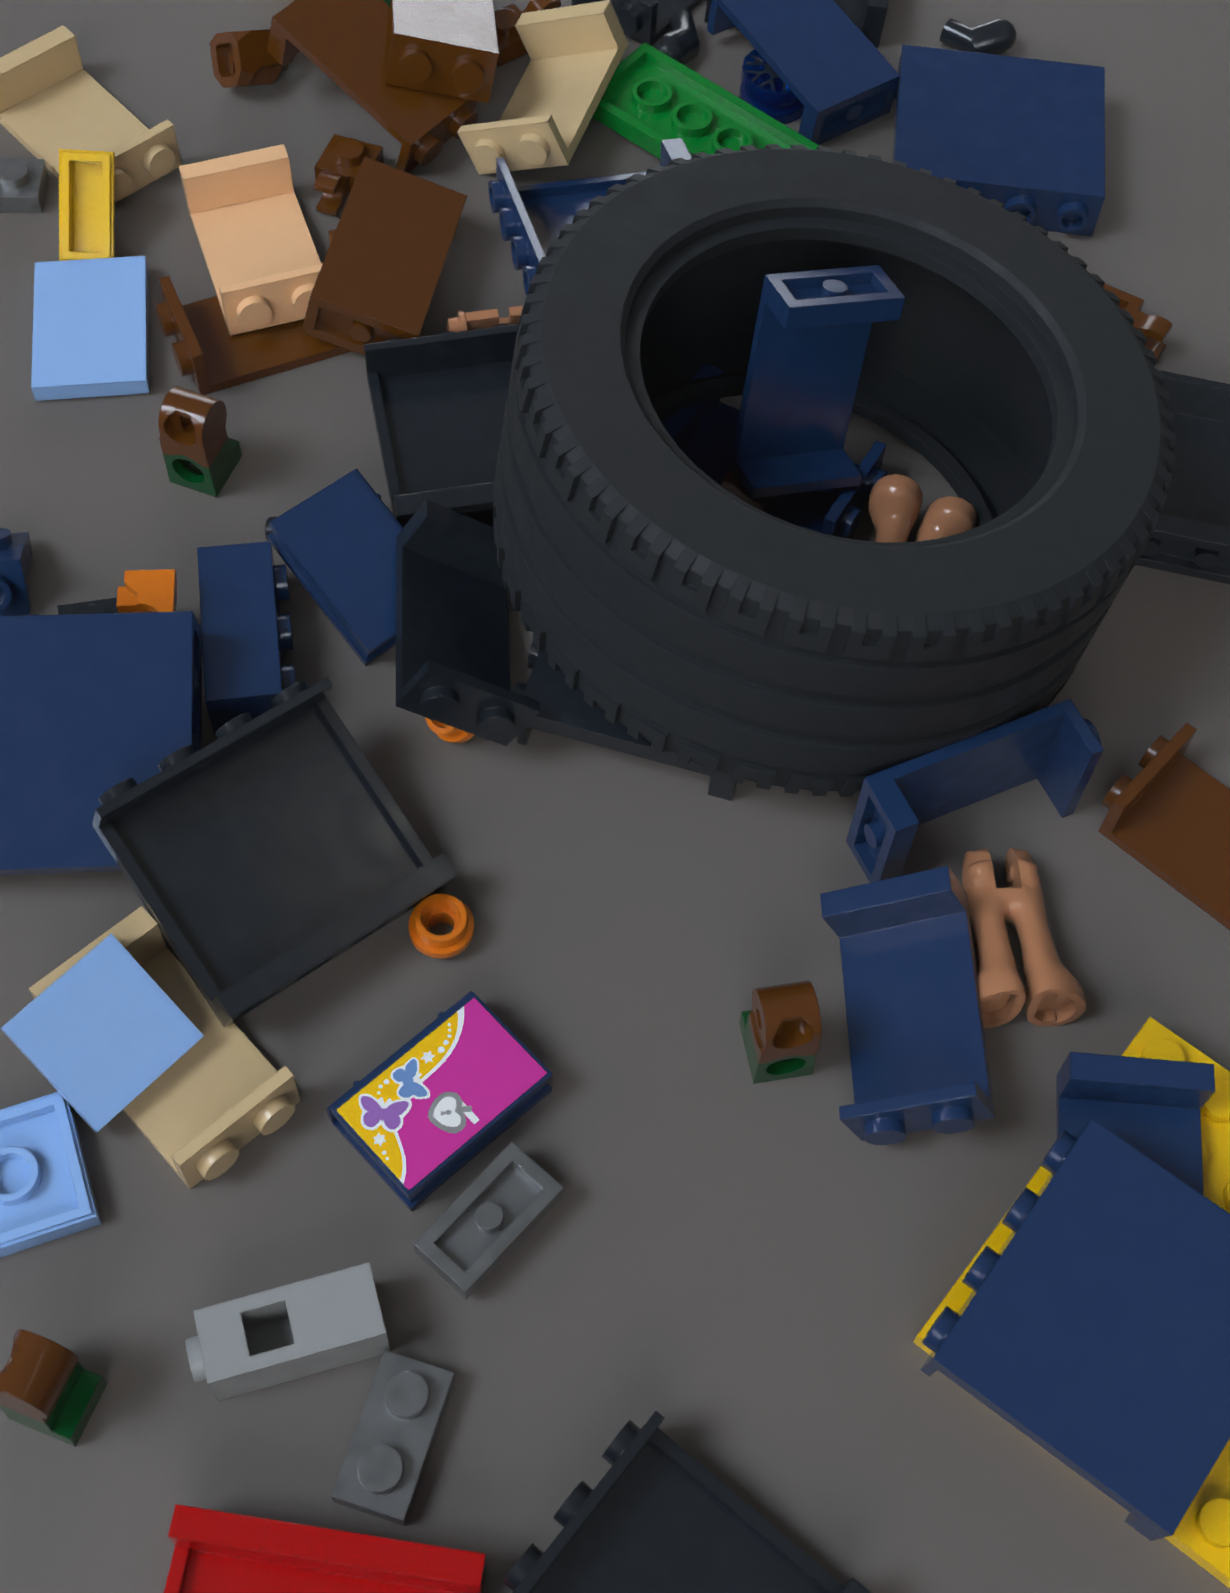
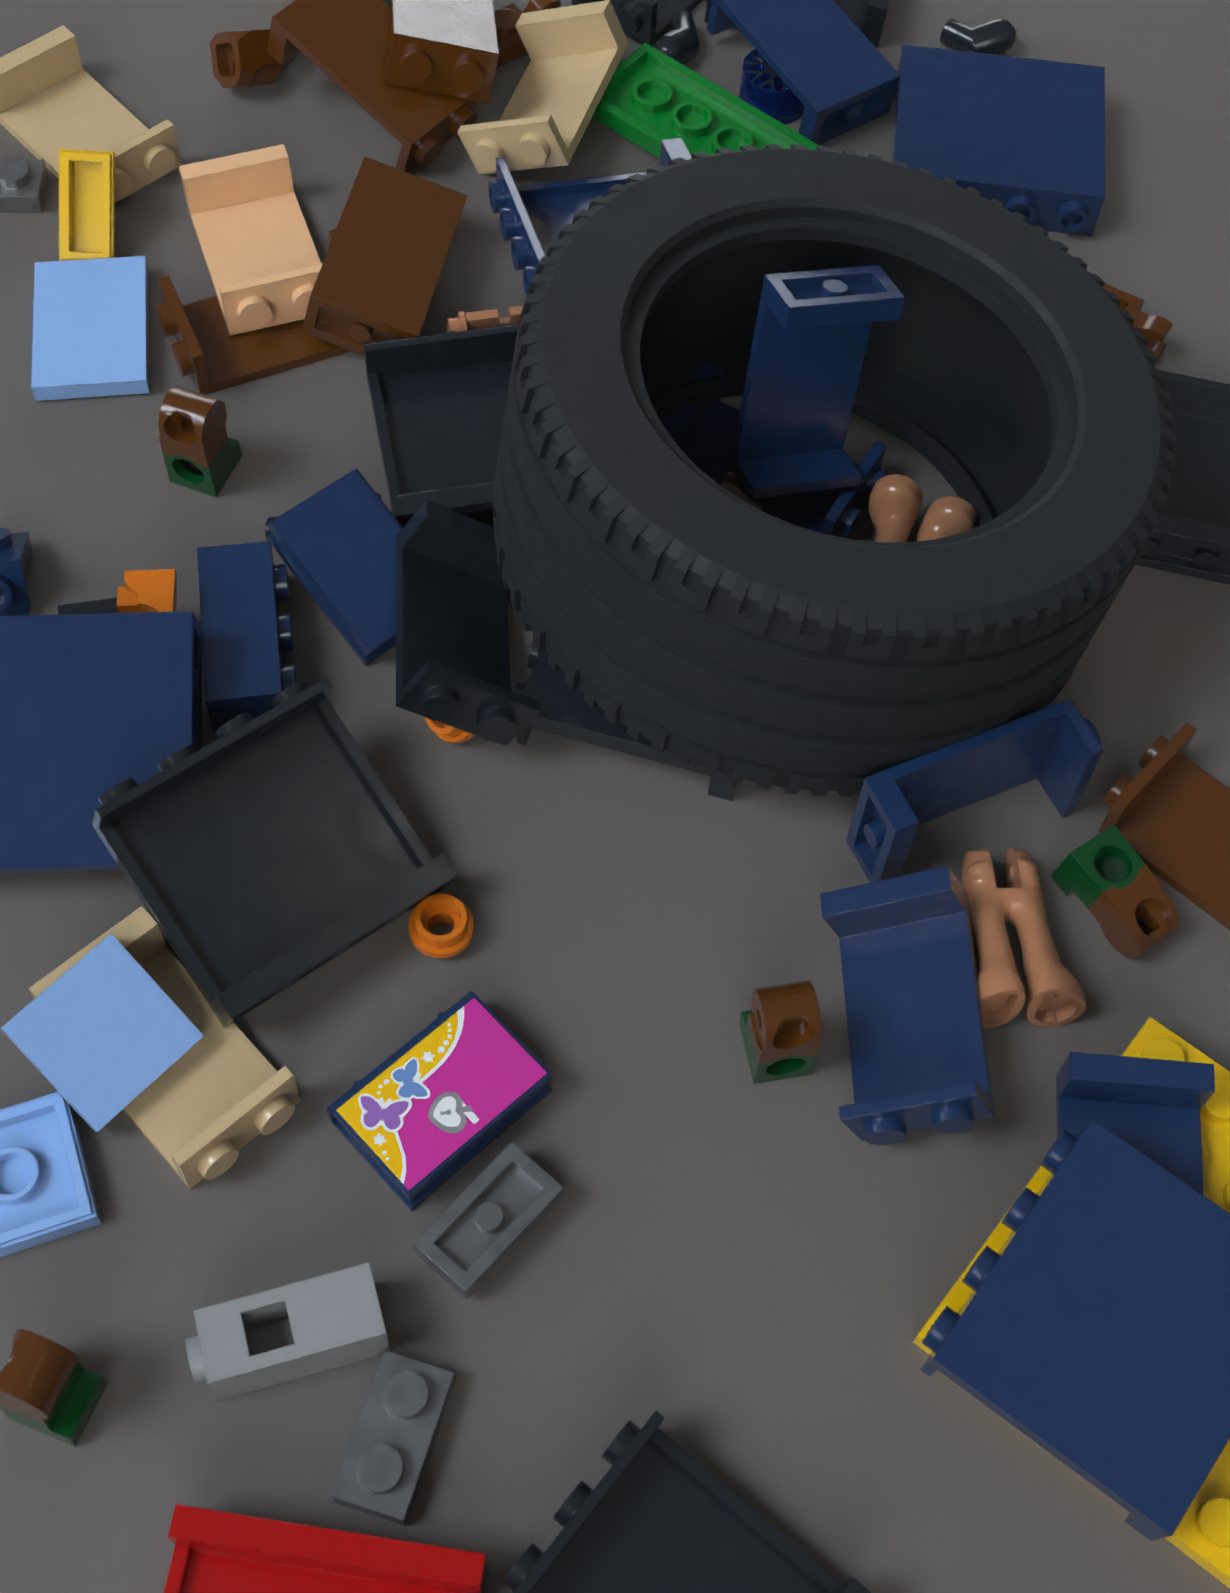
reddish brown plate [314,134,384,217] -> none
none -> leg [1051,824,1180,959]

